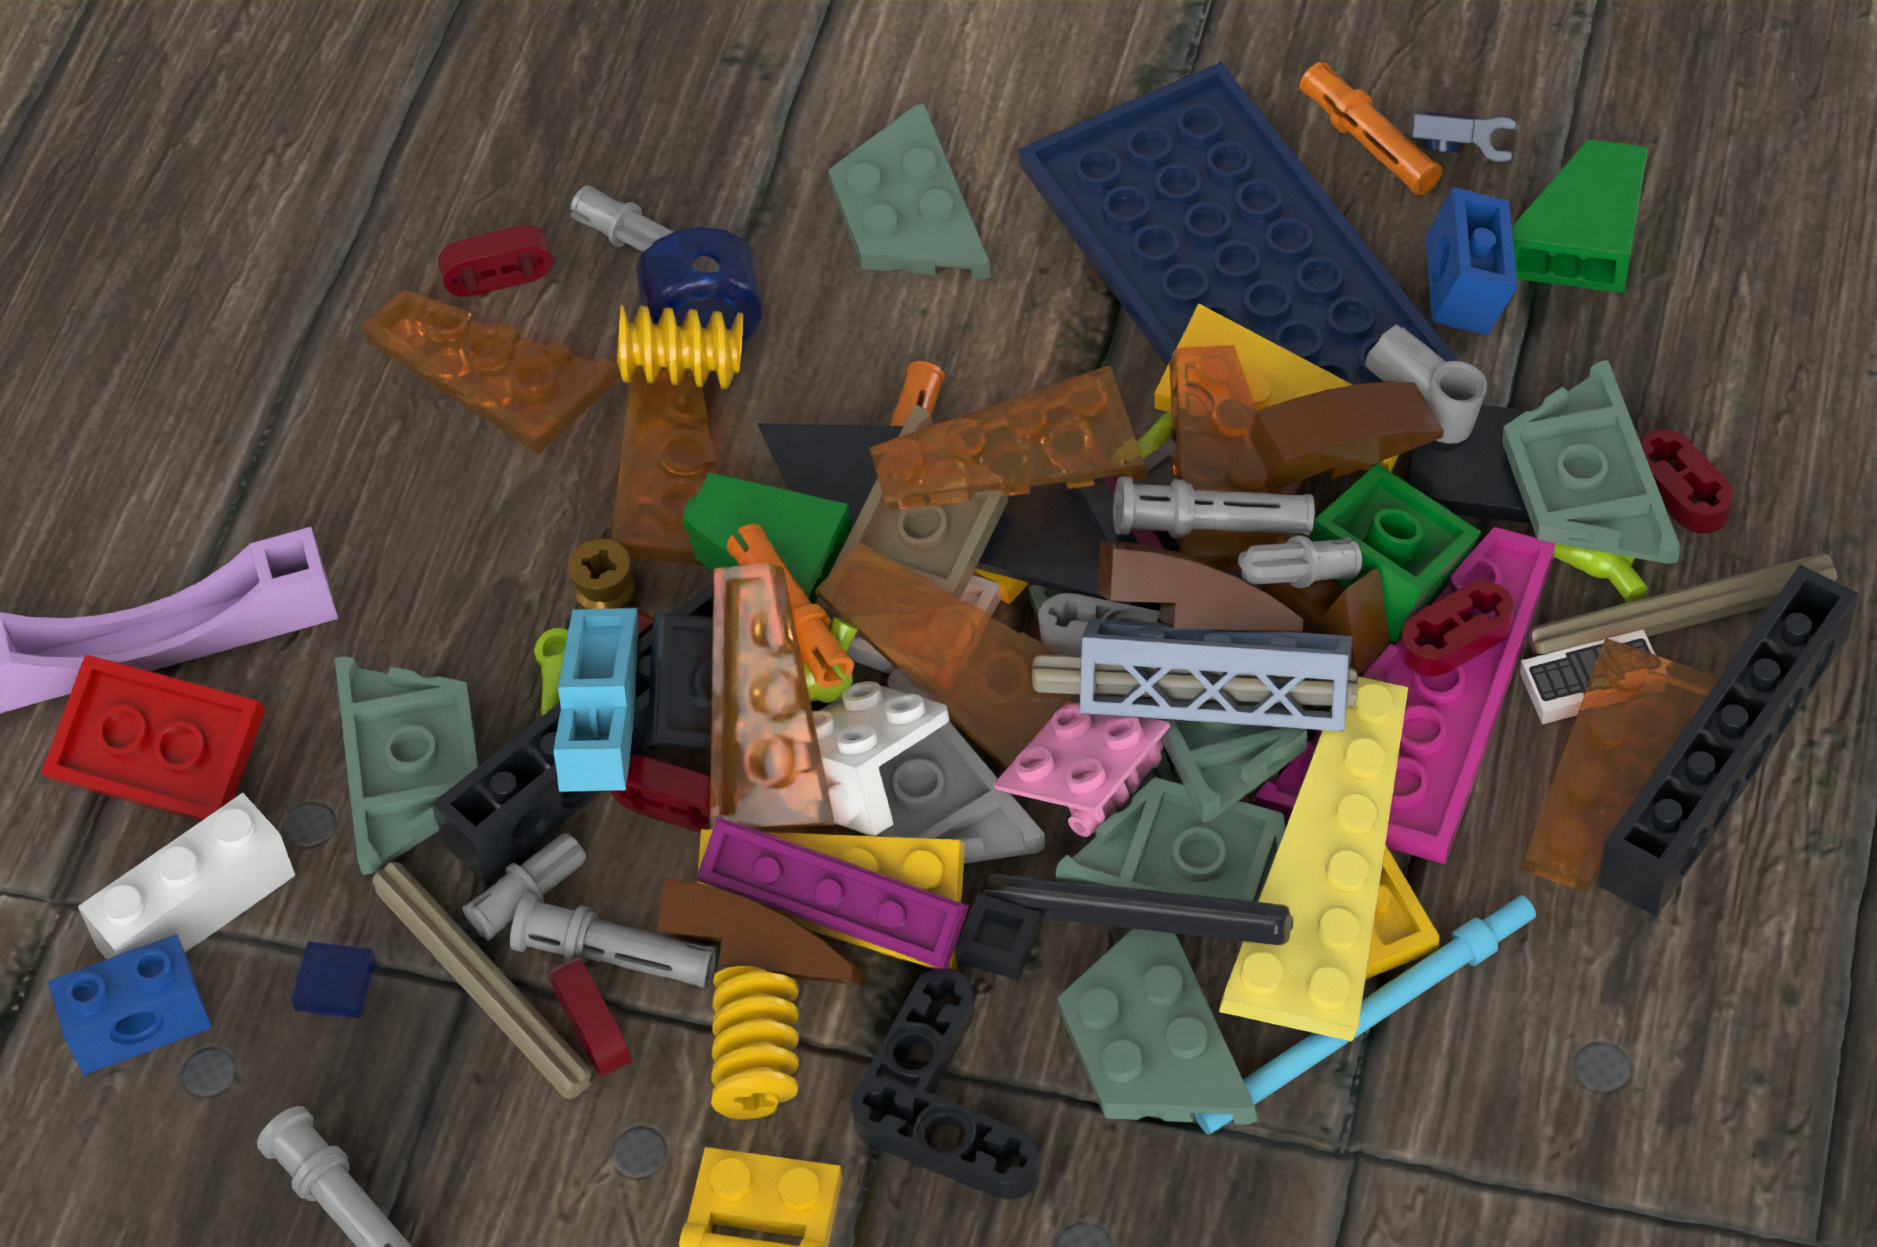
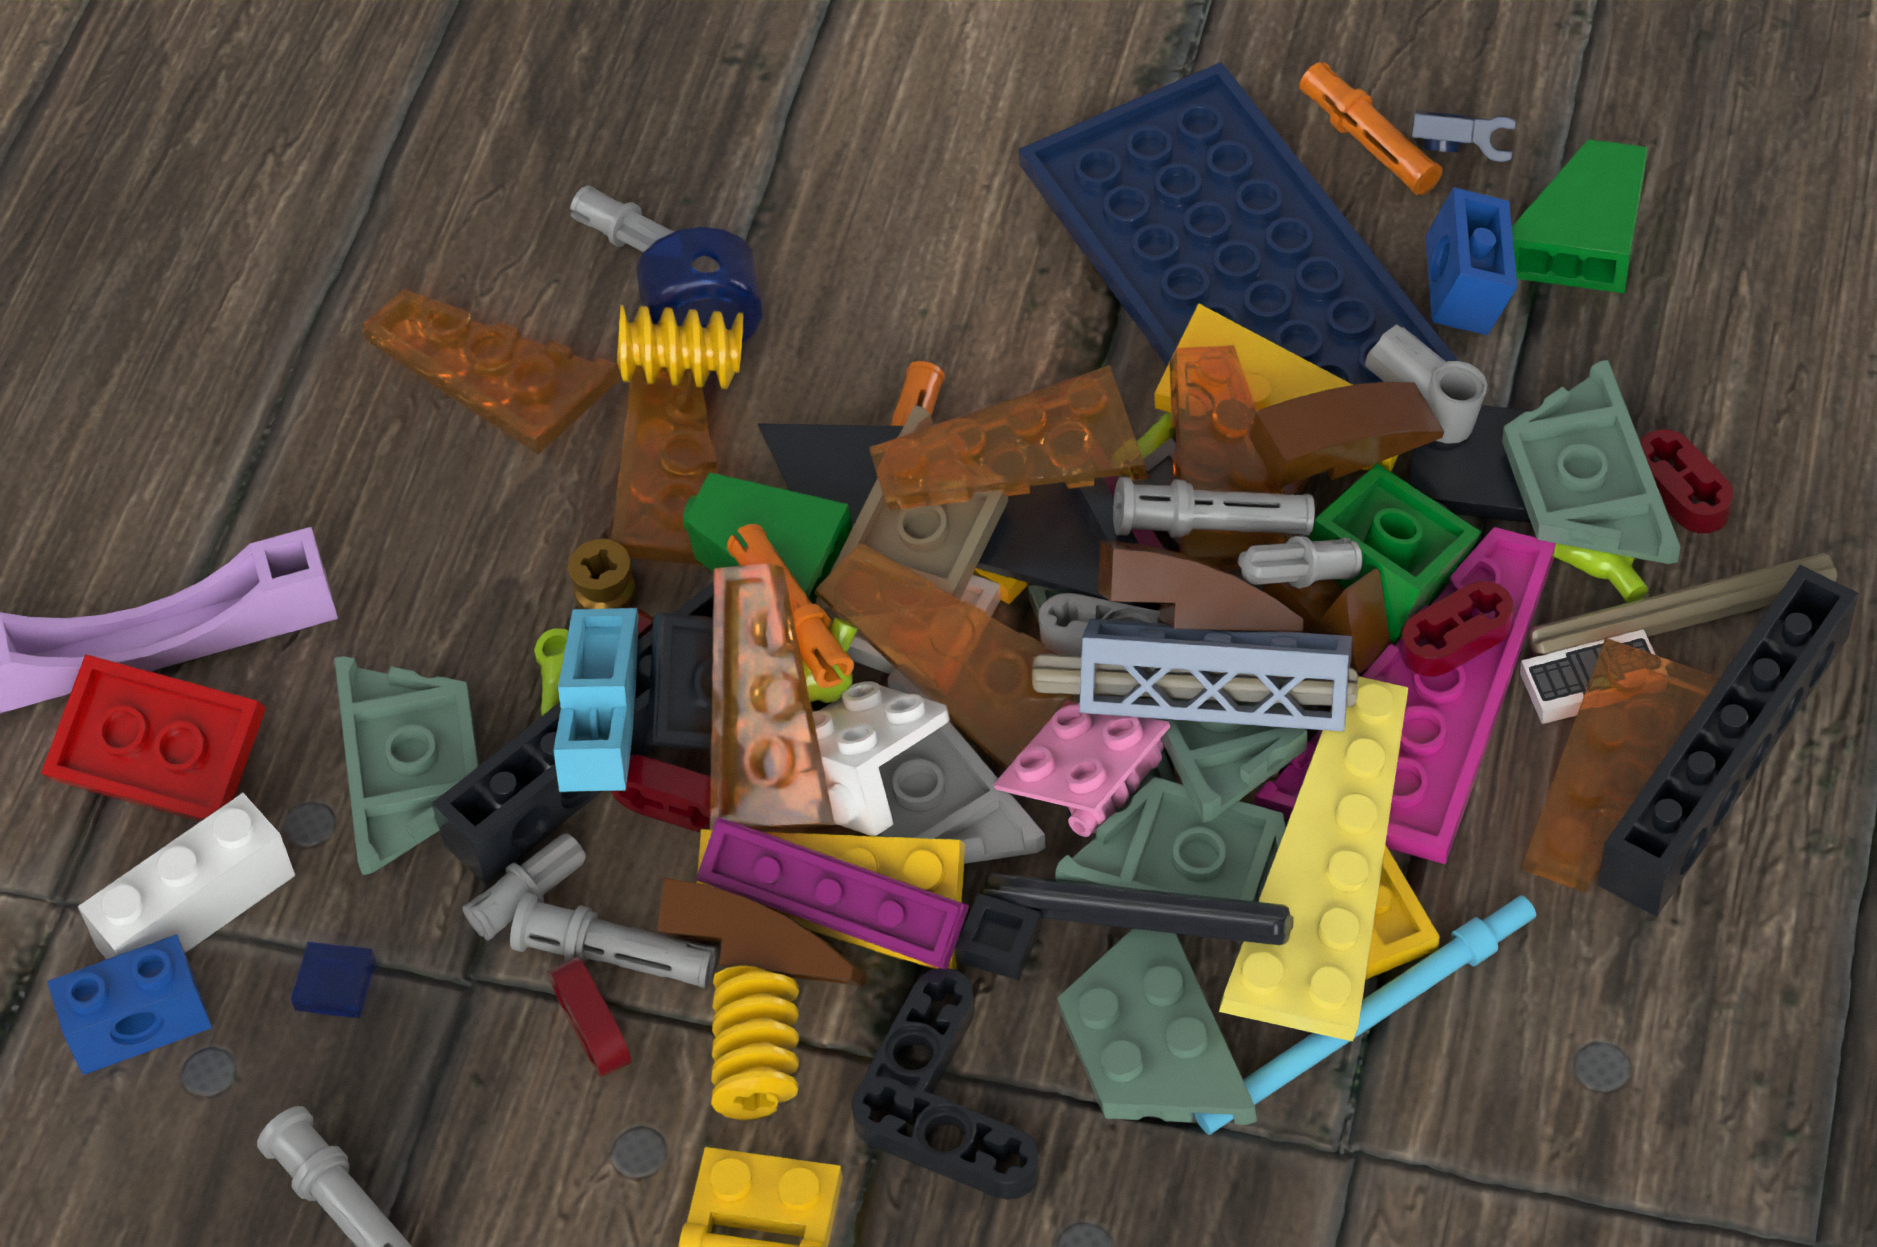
dark tan axle [372,862,594,1099] -> none
dark red beam [438,225,553,297] -> none
sand green wing [828,103,991,280] -> none

